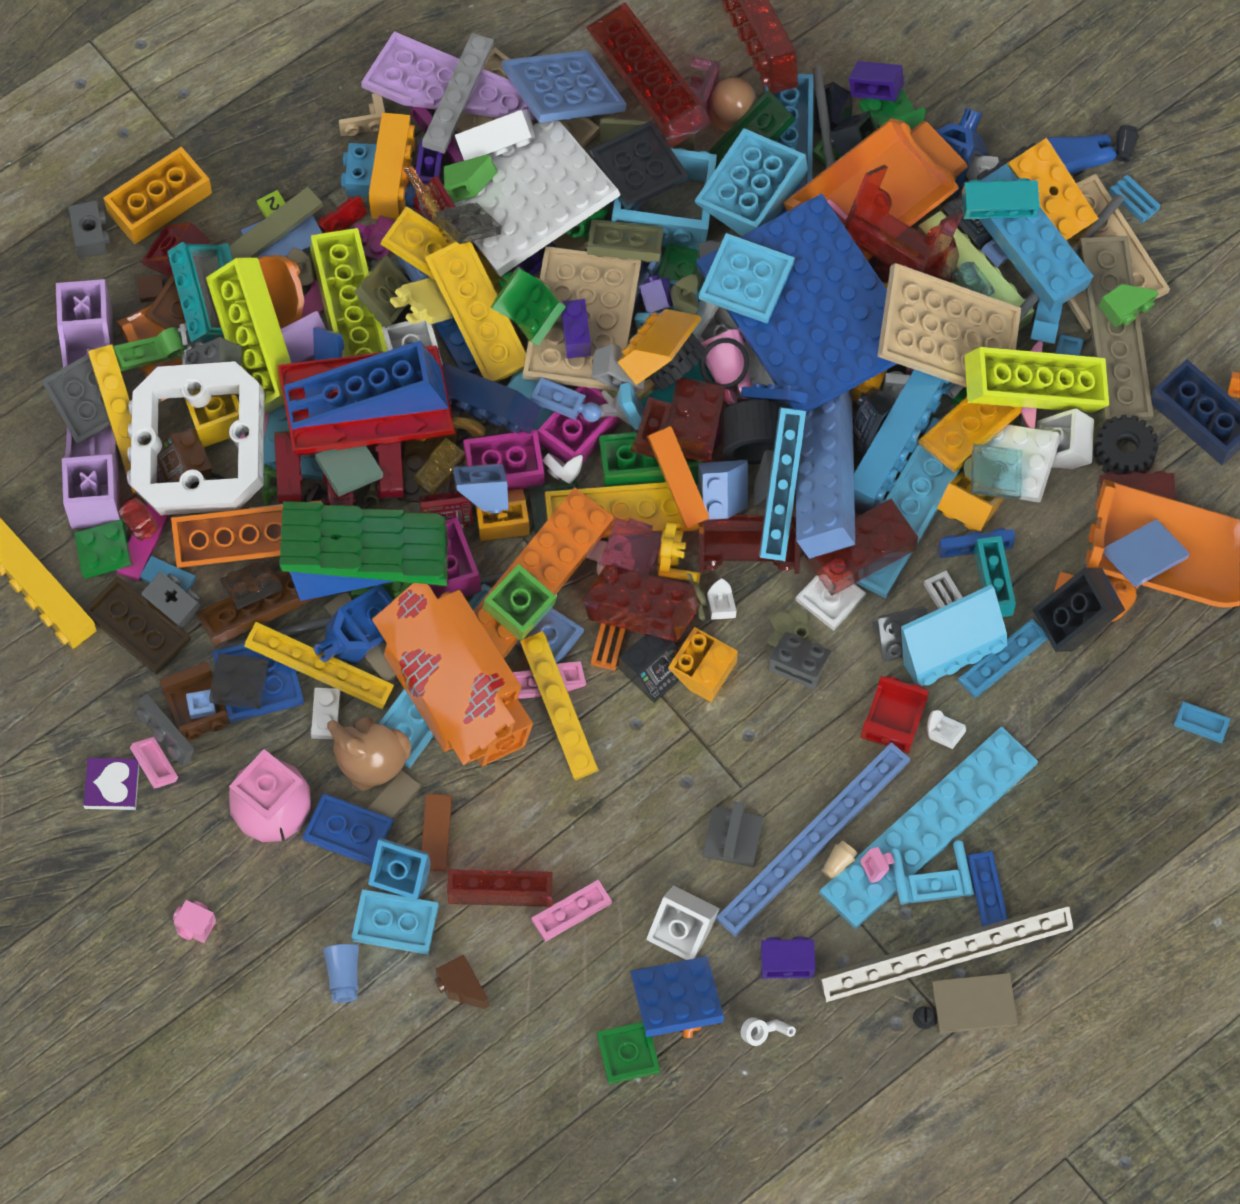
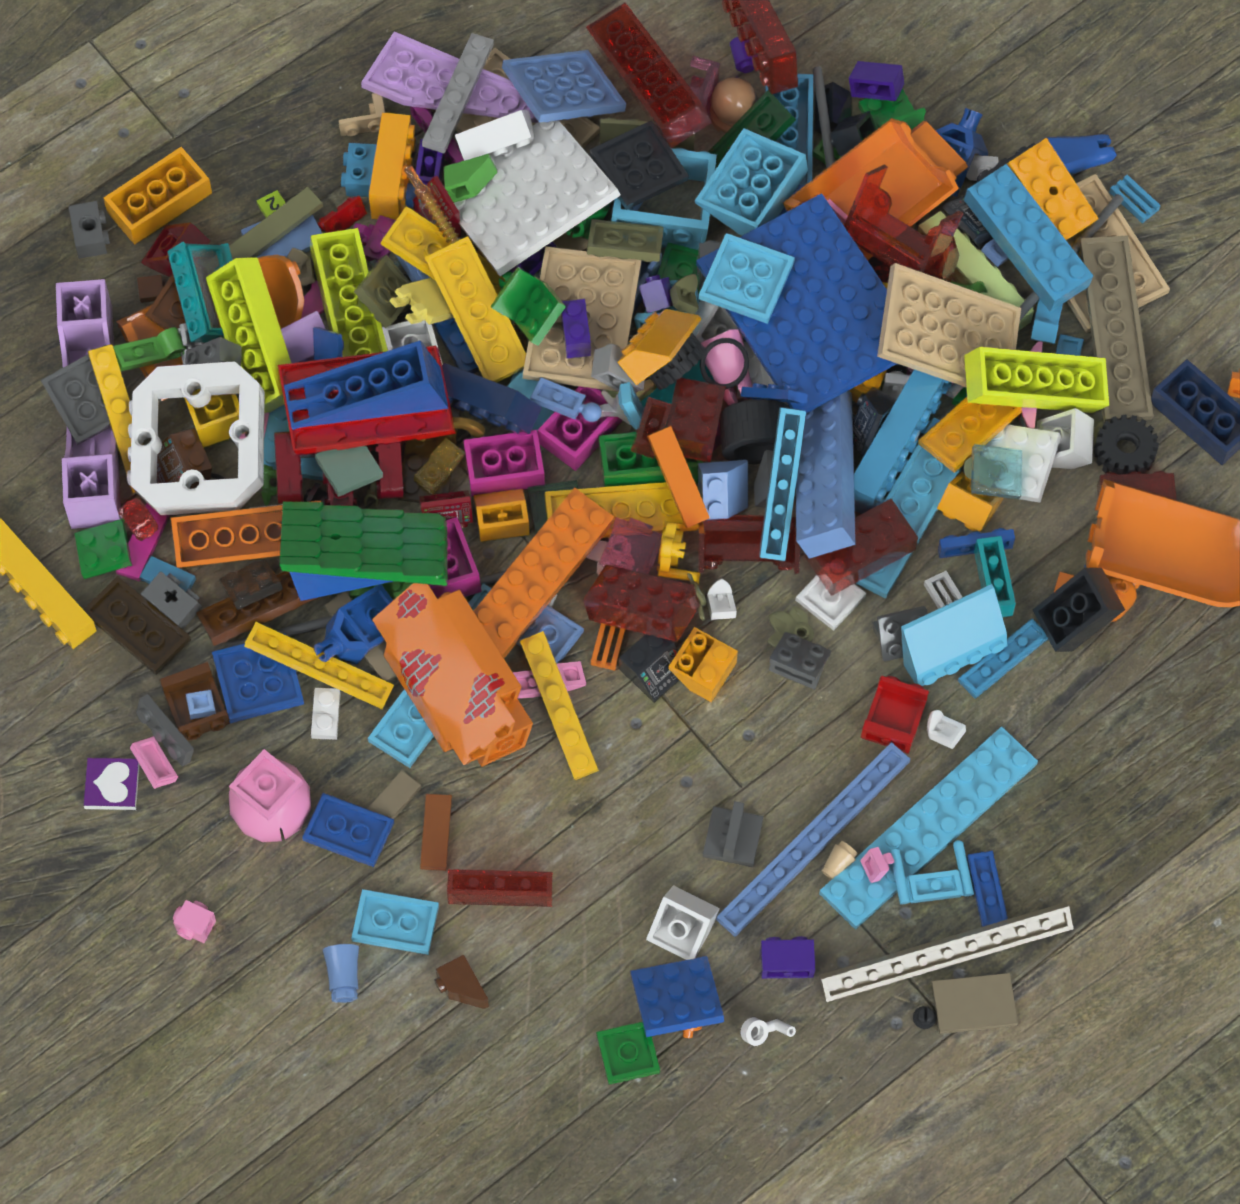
clear smoke plate [209,653,269,709] -> none
medium nougat piece [327,717,411,791] -> none
dark azure slope [368,838,431,900] -> none
clear smoke plate [435,202,502,244] -> none
medium blue slope [453,464,508,513] -> none
bright green brick [483,564,557,641] -> none
bright pink plate [531,880,612,942] -> none
white plate [542,453,583,484] -> none
clear light blue tile [953,262,995,296] -> none
teal brick [962,178,1040,219] -> none
bright green slope [1098,284,1158,328] -> none
medium blue tile [1103,519,1190,588] -> none
black cone [1116,125,1139,162] -> none
dark azure tile [1174,701,1231,743] -> none
none -> dark purple brick [730,35,758,73]

